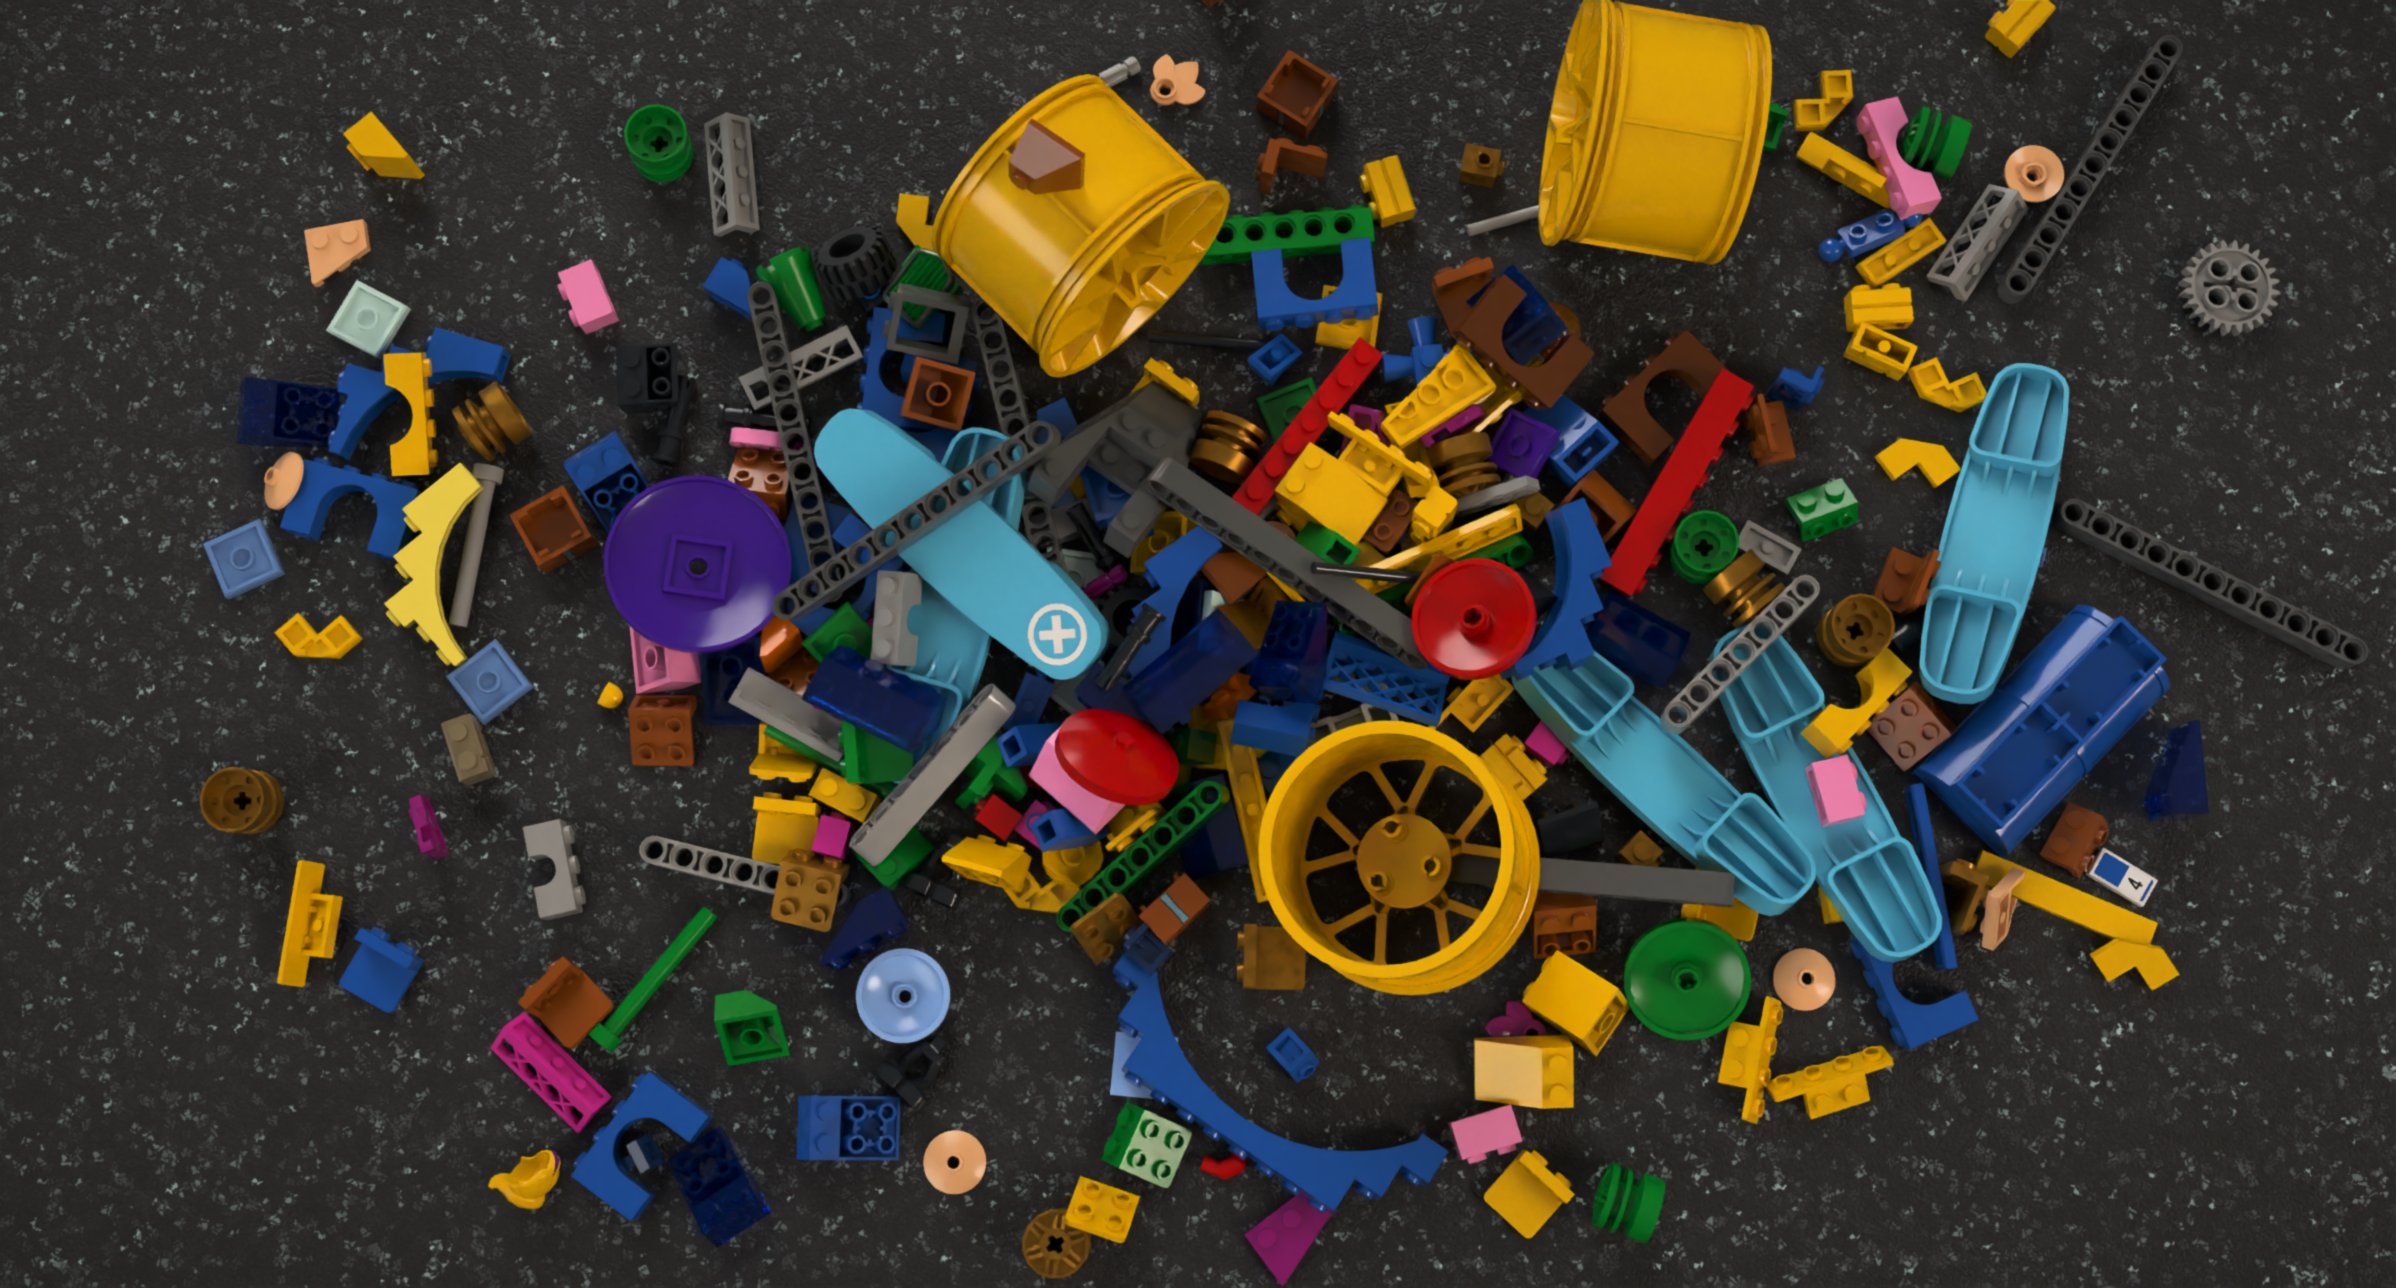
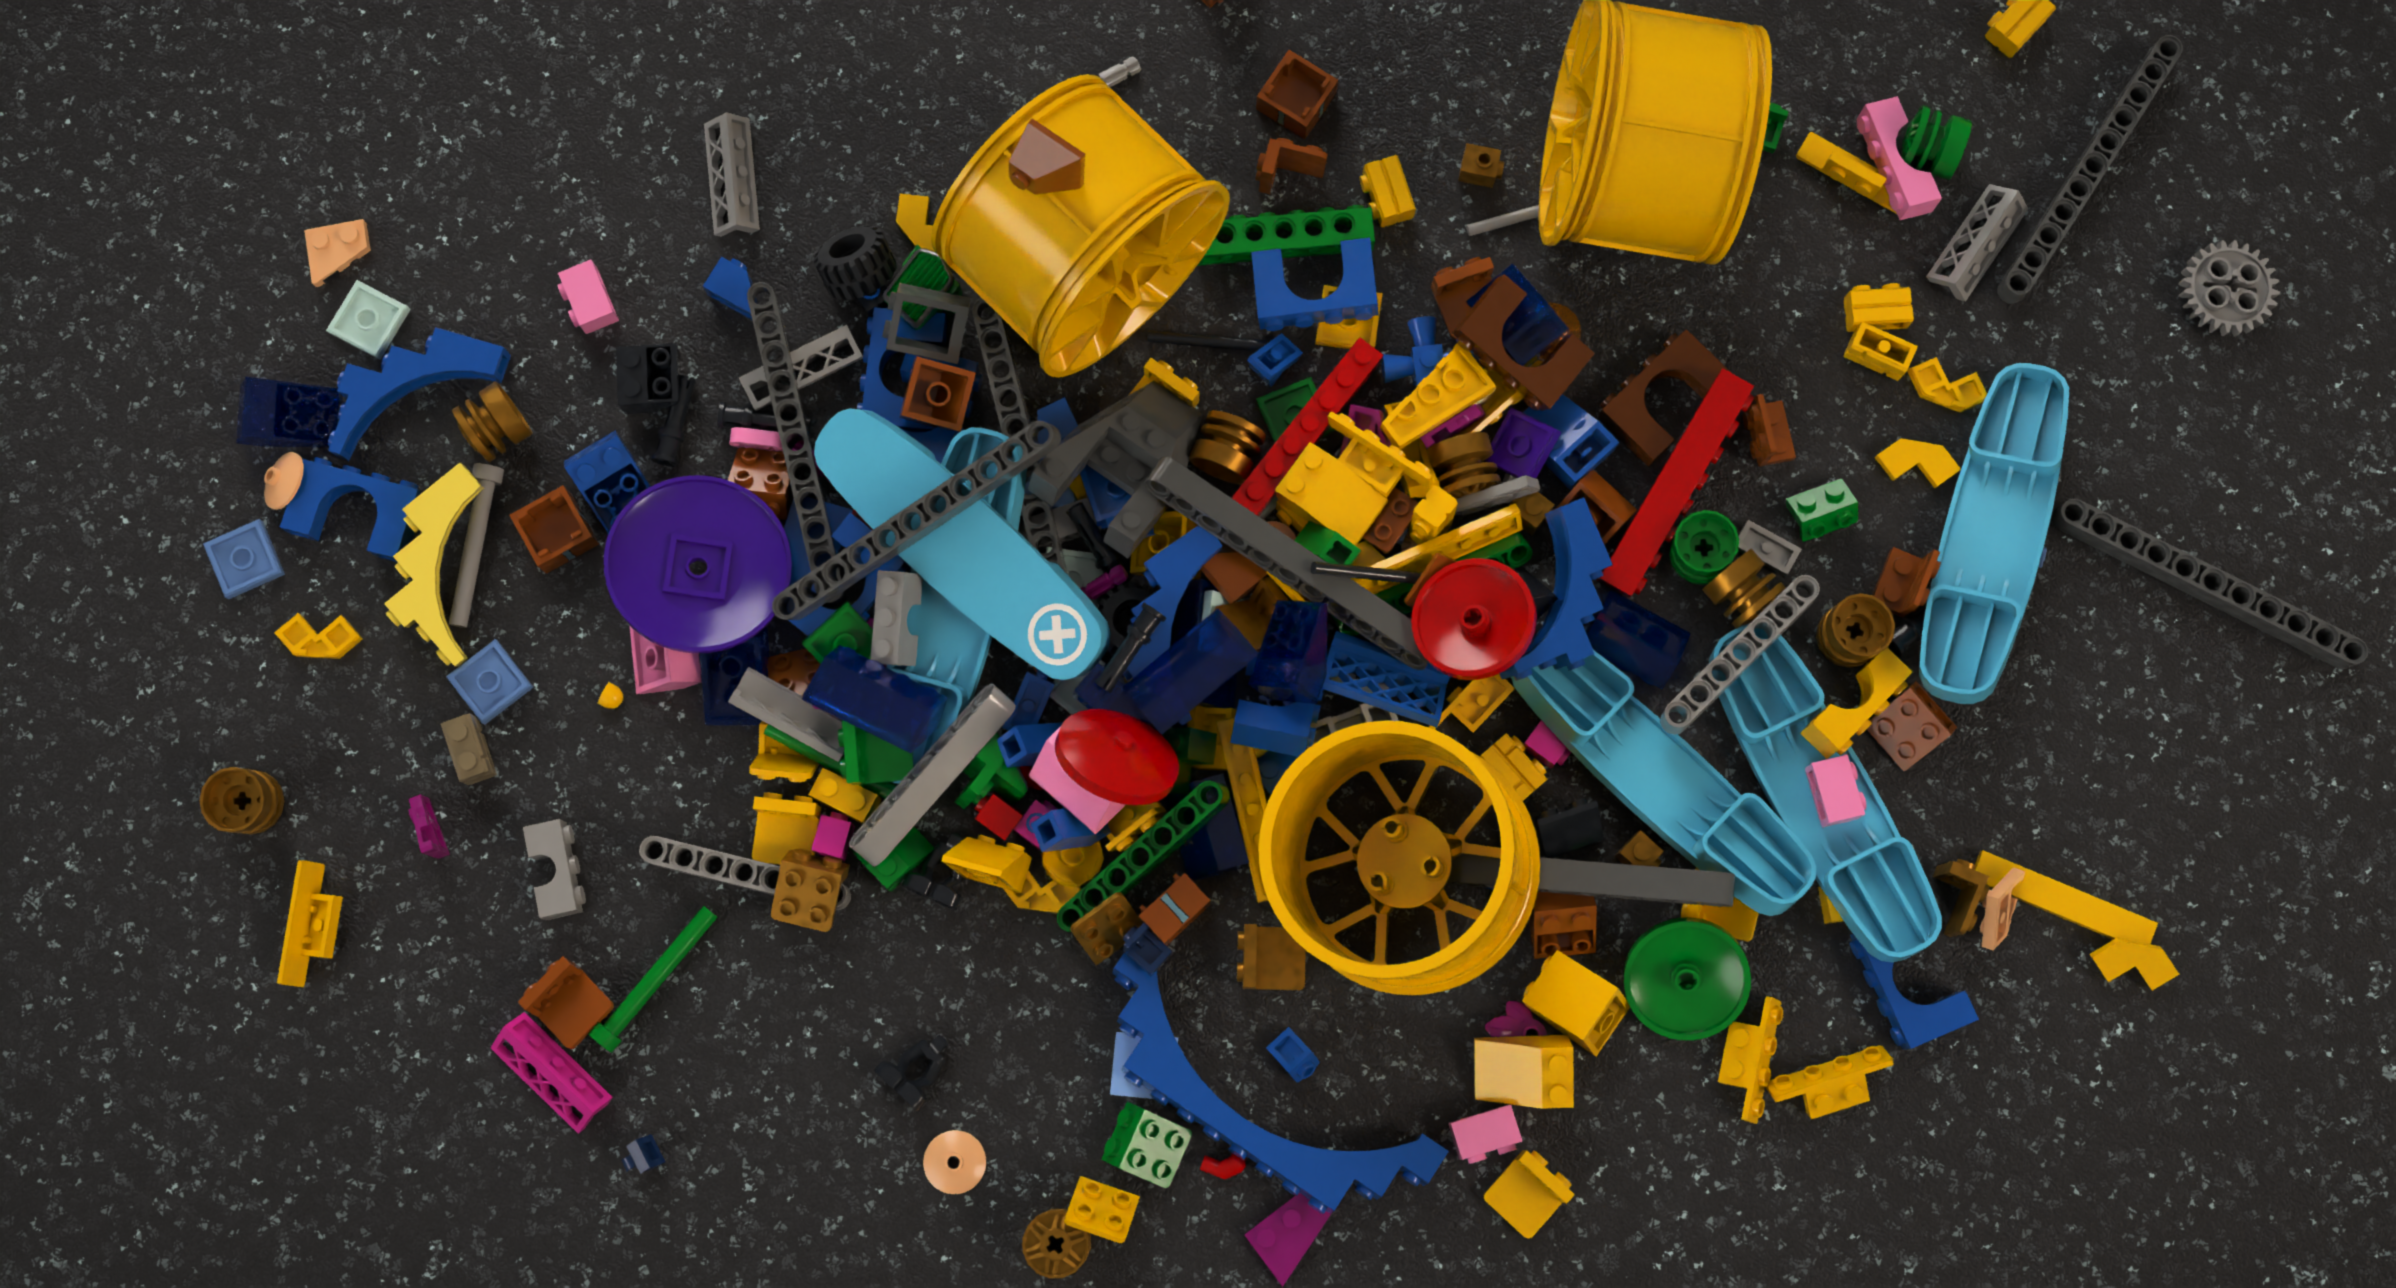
blue bracket [340,926,425,1013] -> none
yellow slope [343,112,425,179] -> none
yellow arch [383,352,438,476] -> none
yellow hair [488,1150,561,1210] -> none
blue arch [571,1072,714,1221] -> none
green wheel [624,104,694,183] -> none
dark orange bracket [628,695,697,766] -> none
clear blue slope [667,1126,771,1247] -> none
green slope [714,990,790,1066] -> none
green cone [754,245,826,333] -> none
orange slope [760,615,804,673] -> none
blue slope [796,1096,901,1160] -> none
clear blue slope [819,886,911,971] -> none
light blue dish [856,948,950,1043] -> none
light nougat plate [1150,54,1205,105] -> none
orange slope [1202,670,1264,719] -> none
green wheel [1592,1162,1665,1244] -> none
blue bracket [1765,366,1825,412] -> none
light nougat dish [1773,948,1835,1011] -> none
yellow tile [1793,70,1853,131] -> none
blue plate [1819,208,1923,262] -> none
yellow tile [1855,217,1947,289] -> none
blue tile [1904,783,1958,971] -> none
blue piece [1911,604,2170,859] -> none
light nougat dish [2004,145,2064,203] -> none
dark orange bracket [2040,802,2109,878] -> none
tile [2086,848,2158,907] -> none
clear blue slope [2144,720,2209,821] -> none

